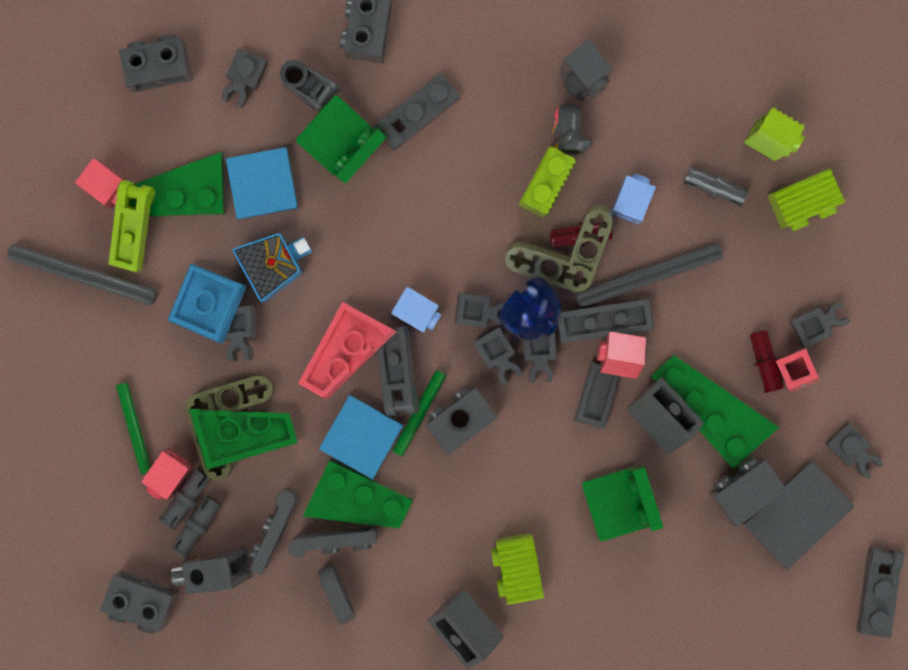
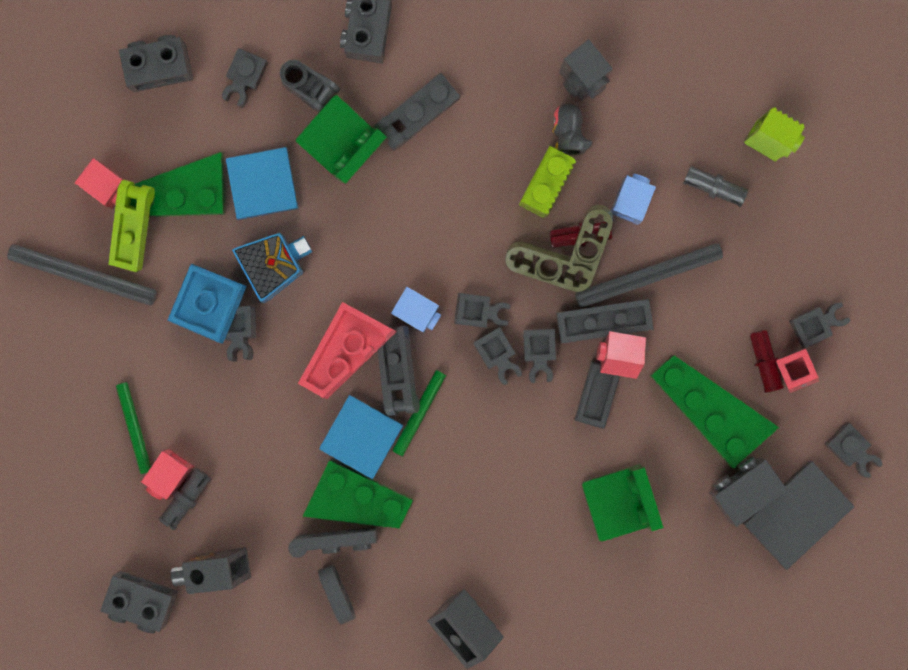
dark grey pin [170,495,222,558] -> none
olive beam [185,375,274,481] -> none
green wing [189,409,298,470] -> none
dark grey plate [249,487,298,575] -> none
dark grey brick [425,386,498,455] -> none
lime brick [491,533,544,605] -> none
clear blue cylinder [499,277,562,340] -> none
dark grey brick [626,377,704,455] -> none
lime brick [767,169,845,232] -> none
dark grey plate [857,547,904,638] -> none

